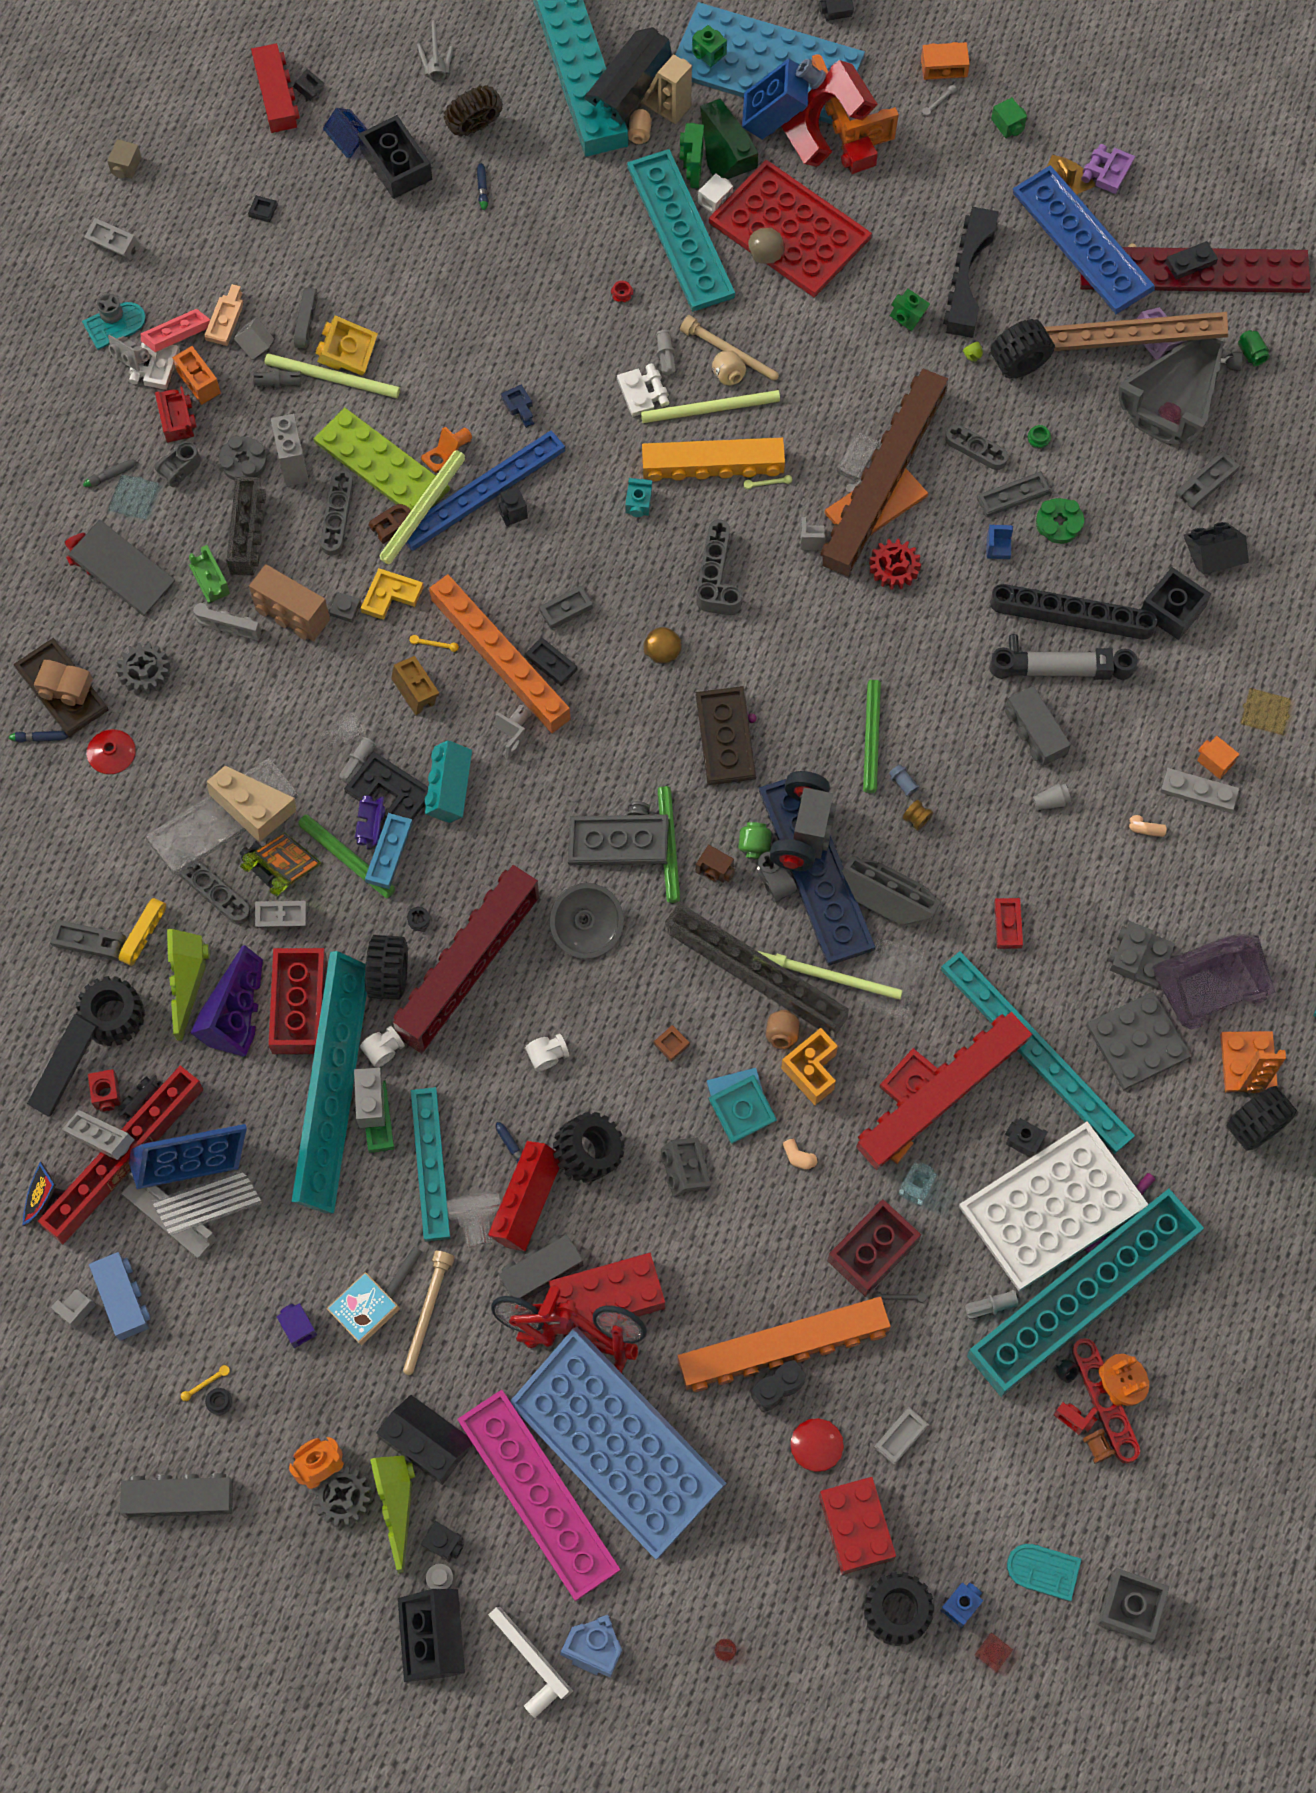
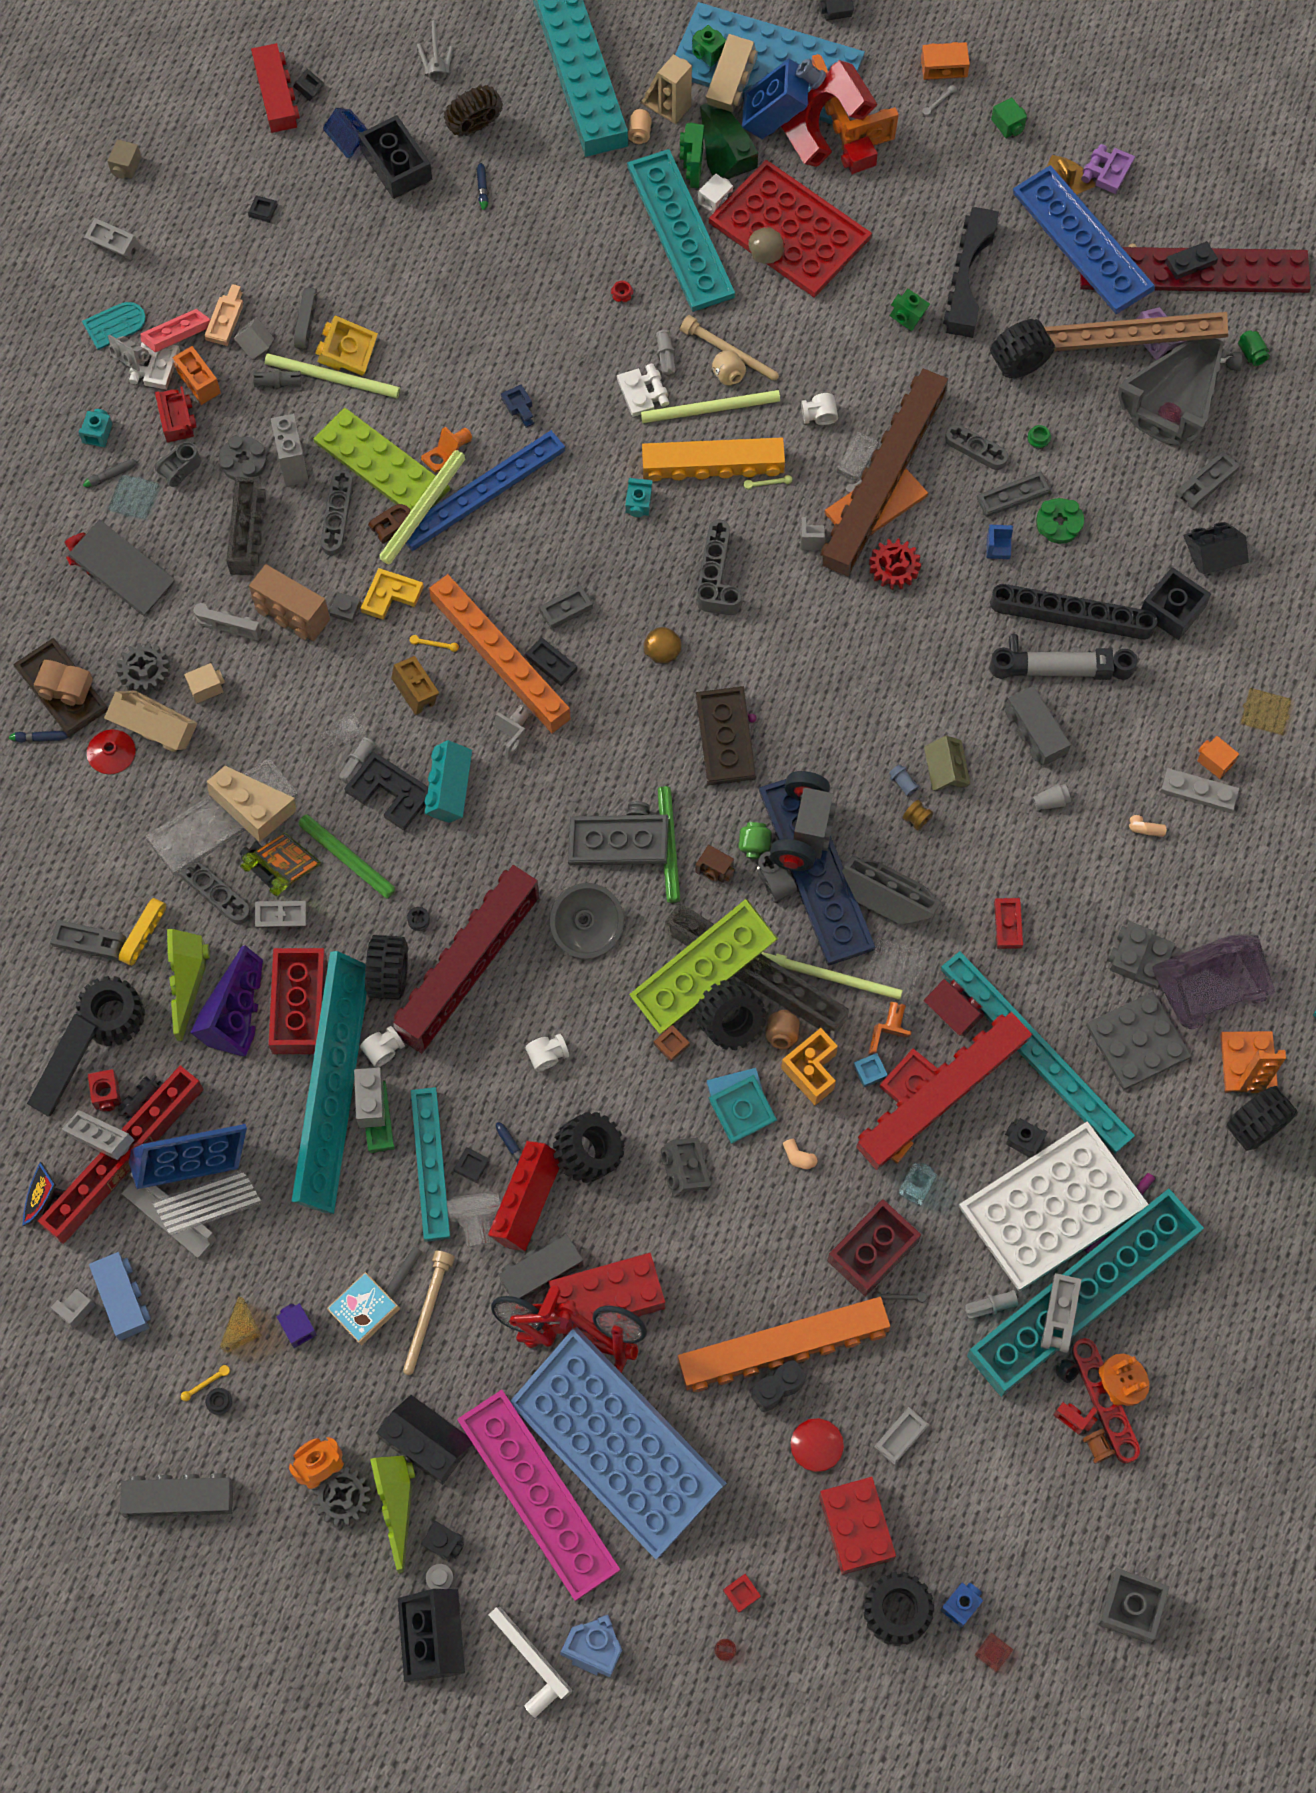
dark grey wheel [97,294,123,323] -> none
bright green hinge [189,545,230,604] -> none
dark purple hinge [355,796,385,849] -> none
dark azure plate [365,813,413,889] -> none
black brick [497,486,528,527] -> none
black piece [584,27,672,125] -> none
bright green axle [863,680,881,793] -> none
lime hinge [963,342,983,362] -> none
teal window [1007,1544,1081,1602] -> none
none -> teal brick [78,409,113,448]
none -> tan wedge [104,691,197,752]
none -> tan brick [184,663,225,704]
none -> clear yellow slope [220,1296,262,1353]
none -> black plate [454,1147,489,1183]
none -> lime plate [629,899,778,1034]
none -> black tyre [696,979,767,1050]
none -> tan wedge [706,34,758,112]
none -> red plate [723,1574,761,1613]
none -> white piece [801,393,838,425]
none -> dark azure plate [853,1053,888,1088]
none -> orange bracket [868,1002,911,1055]
none -> dark red brick [923,978,985,1037]
none -> olive panel [924,735,971,791]
none -> light grey plate [1041,1273,1082,1353]

